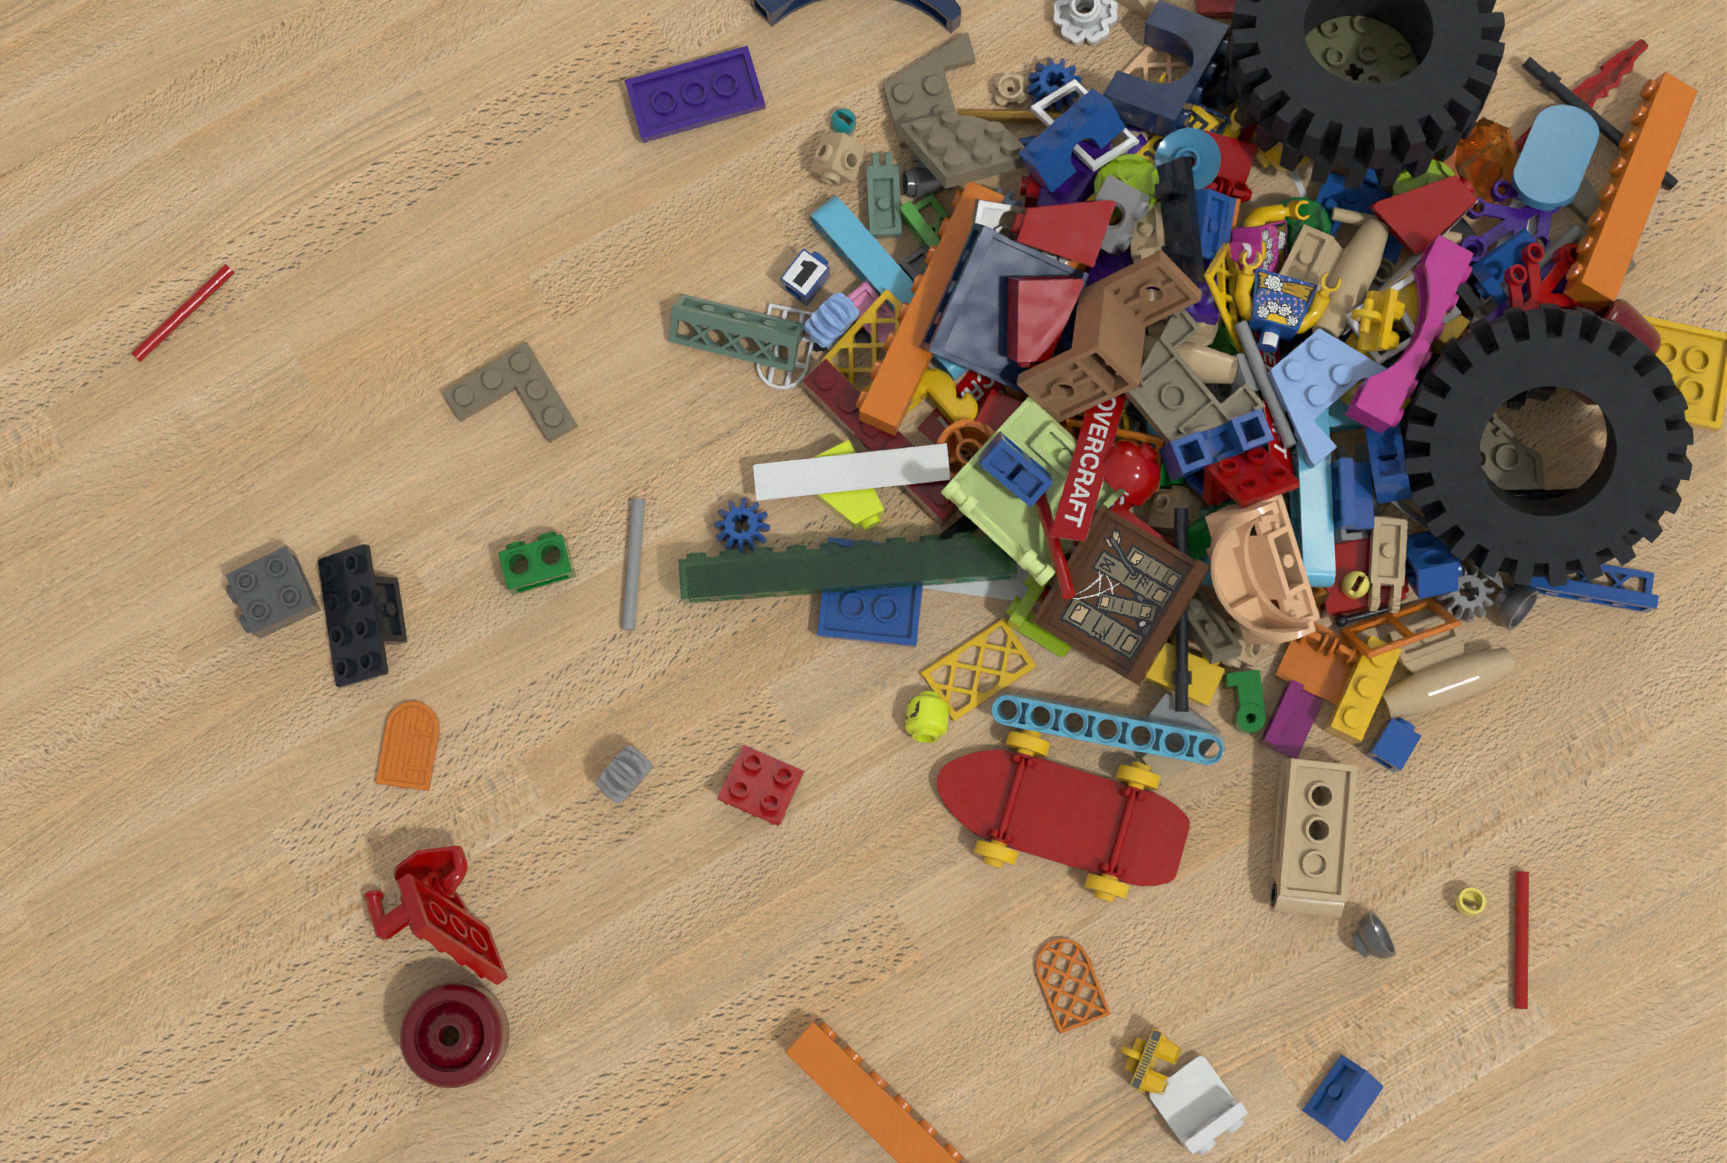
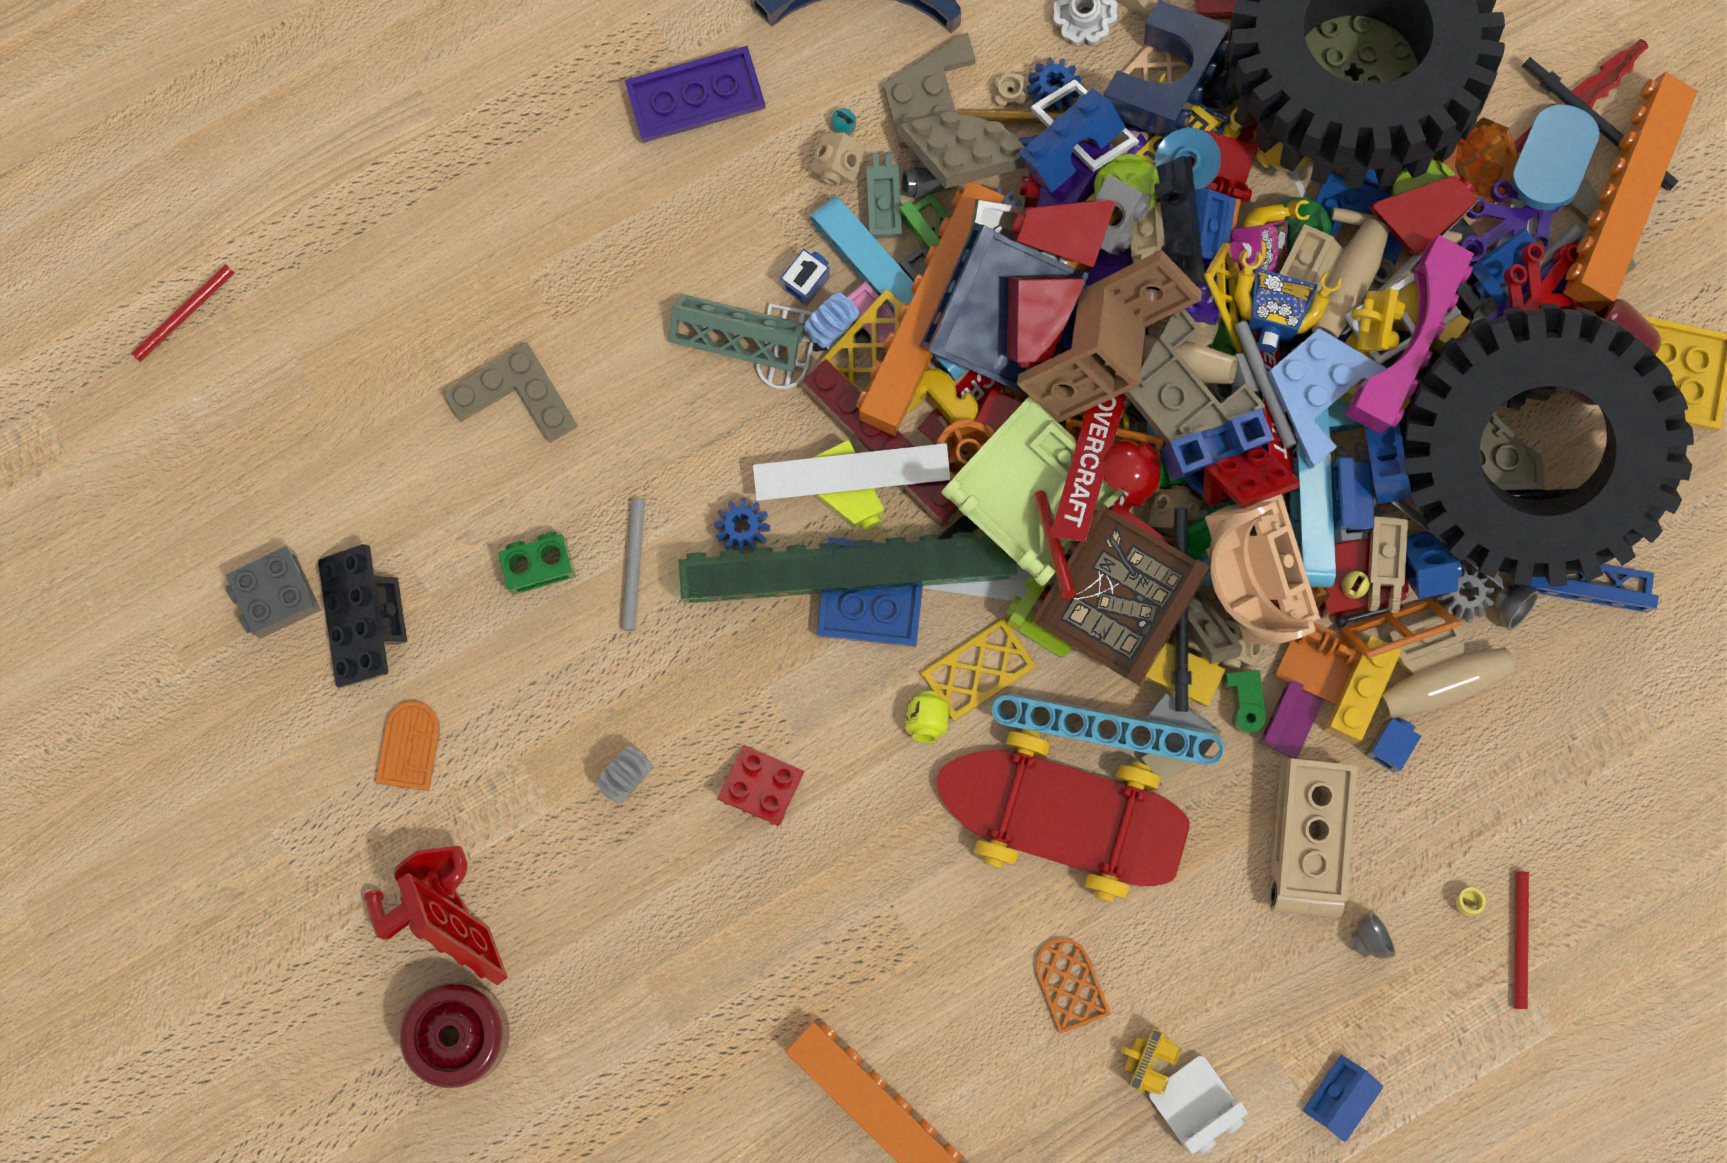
blue brick [978,431,1053,508] -> none

